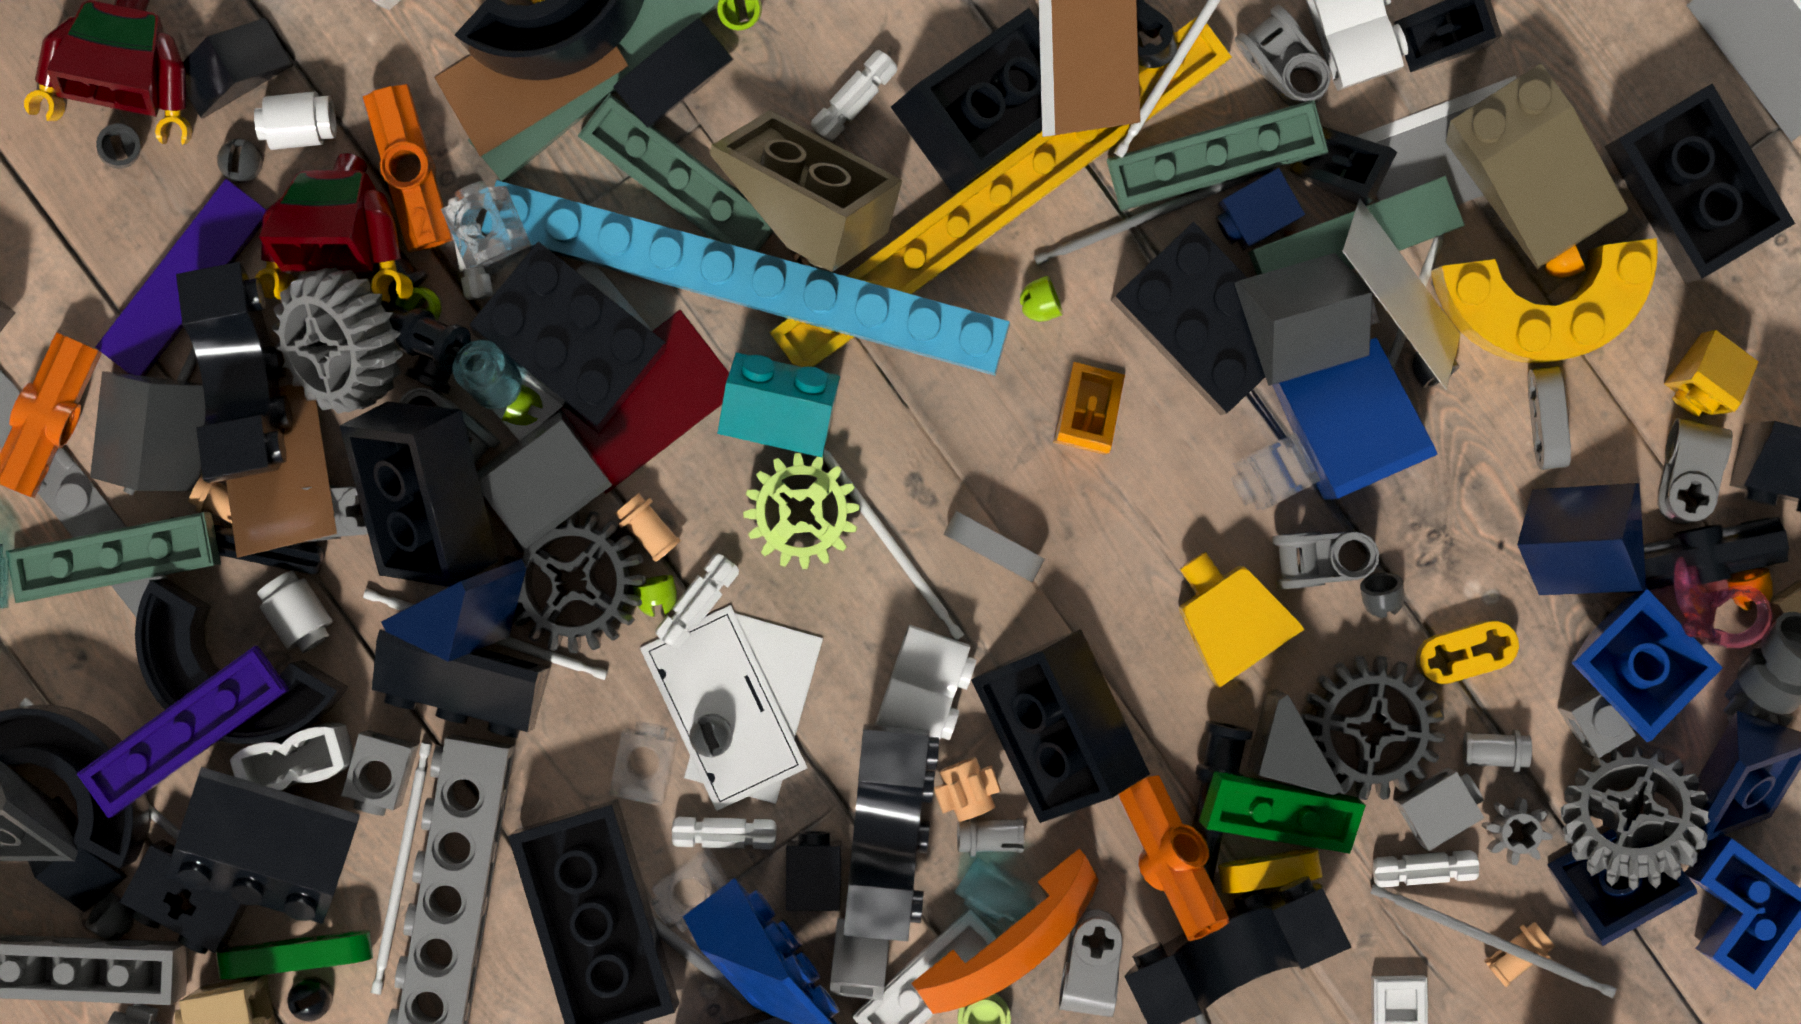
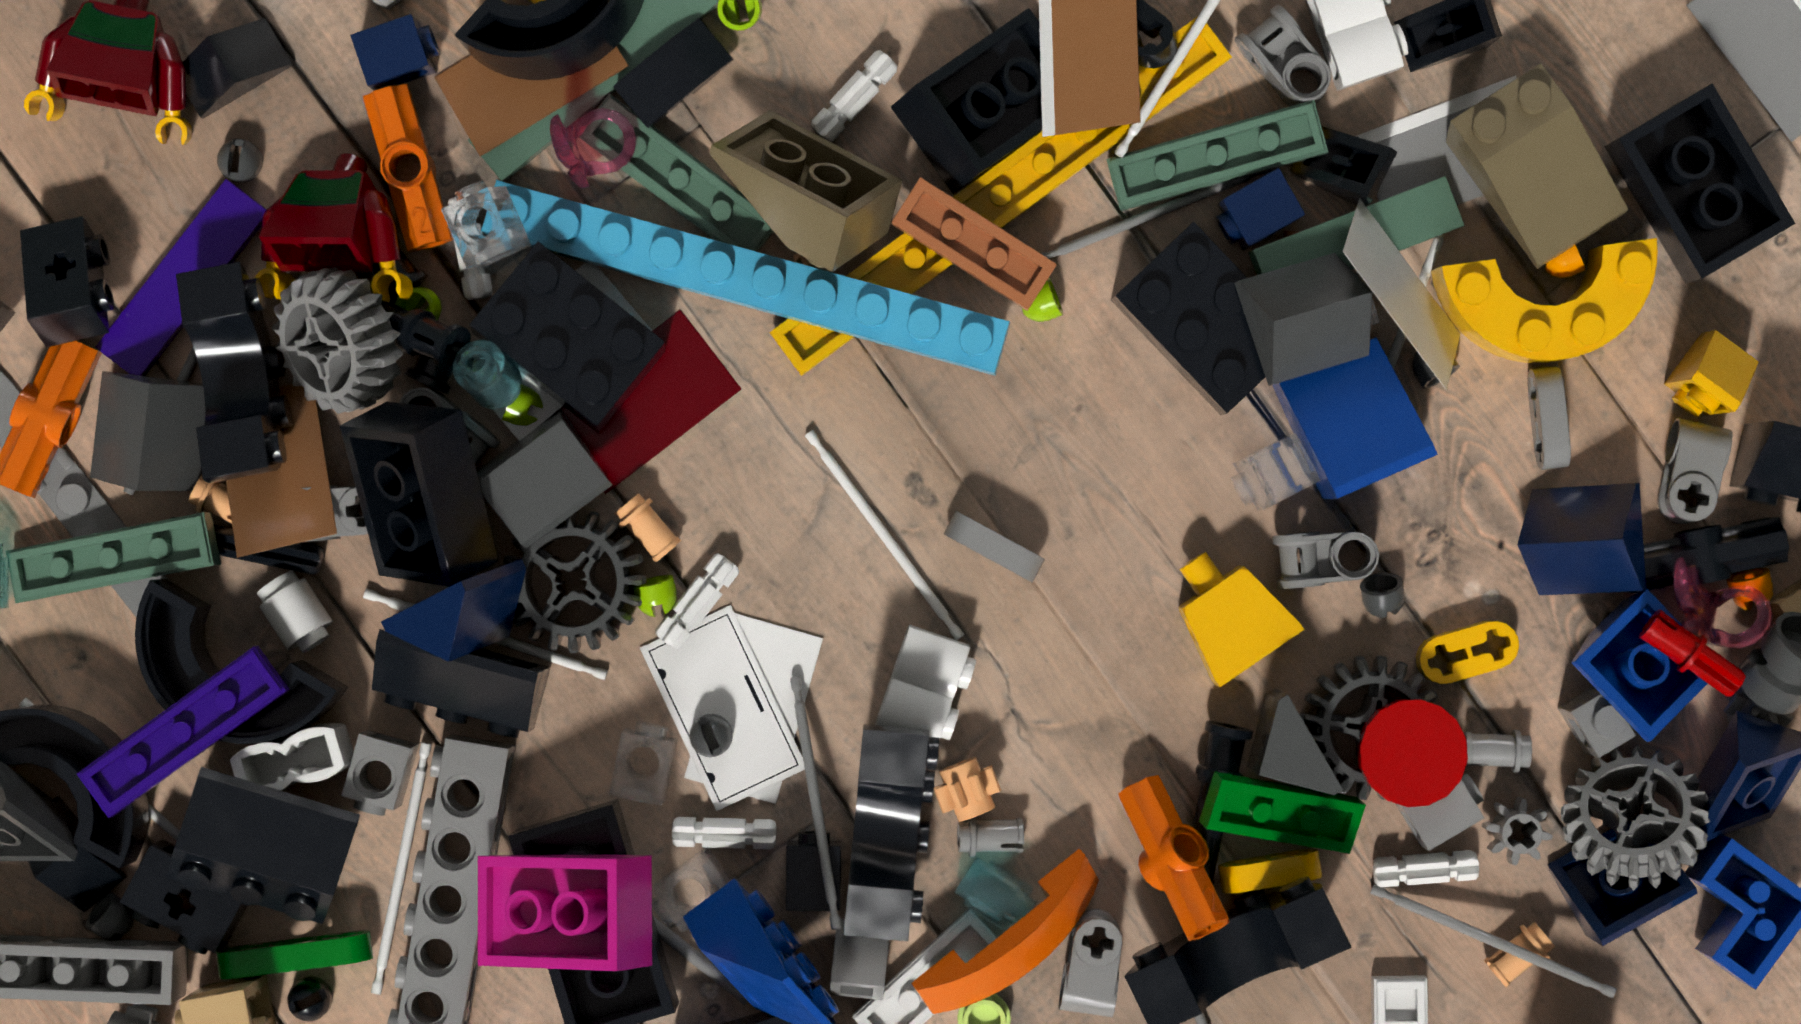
dark grey hinge [96,123,141,169] -> none
white brick [254,91,337,150] -> none
teal brick [717,352,840,457] -> none
yellowish green gear [743,453,860,569] -> none
black slope [971,629,1150,823] -> none
light orange slope [1053,362,1125,455] -> none
none -> black brick [20,216,114,347]
none -> dark blue brick [350,14,440,91]
none -> dark pink slope [478,854,652,971]
none -> clear pink piece [550,108,637,188]
none -> light grey piece [790,676,842,930]
none -> nougat plate [891,177,1057,311]
none -> red tile [1358,699,1468,807]
none -> red axle [1639,609,1746,697]

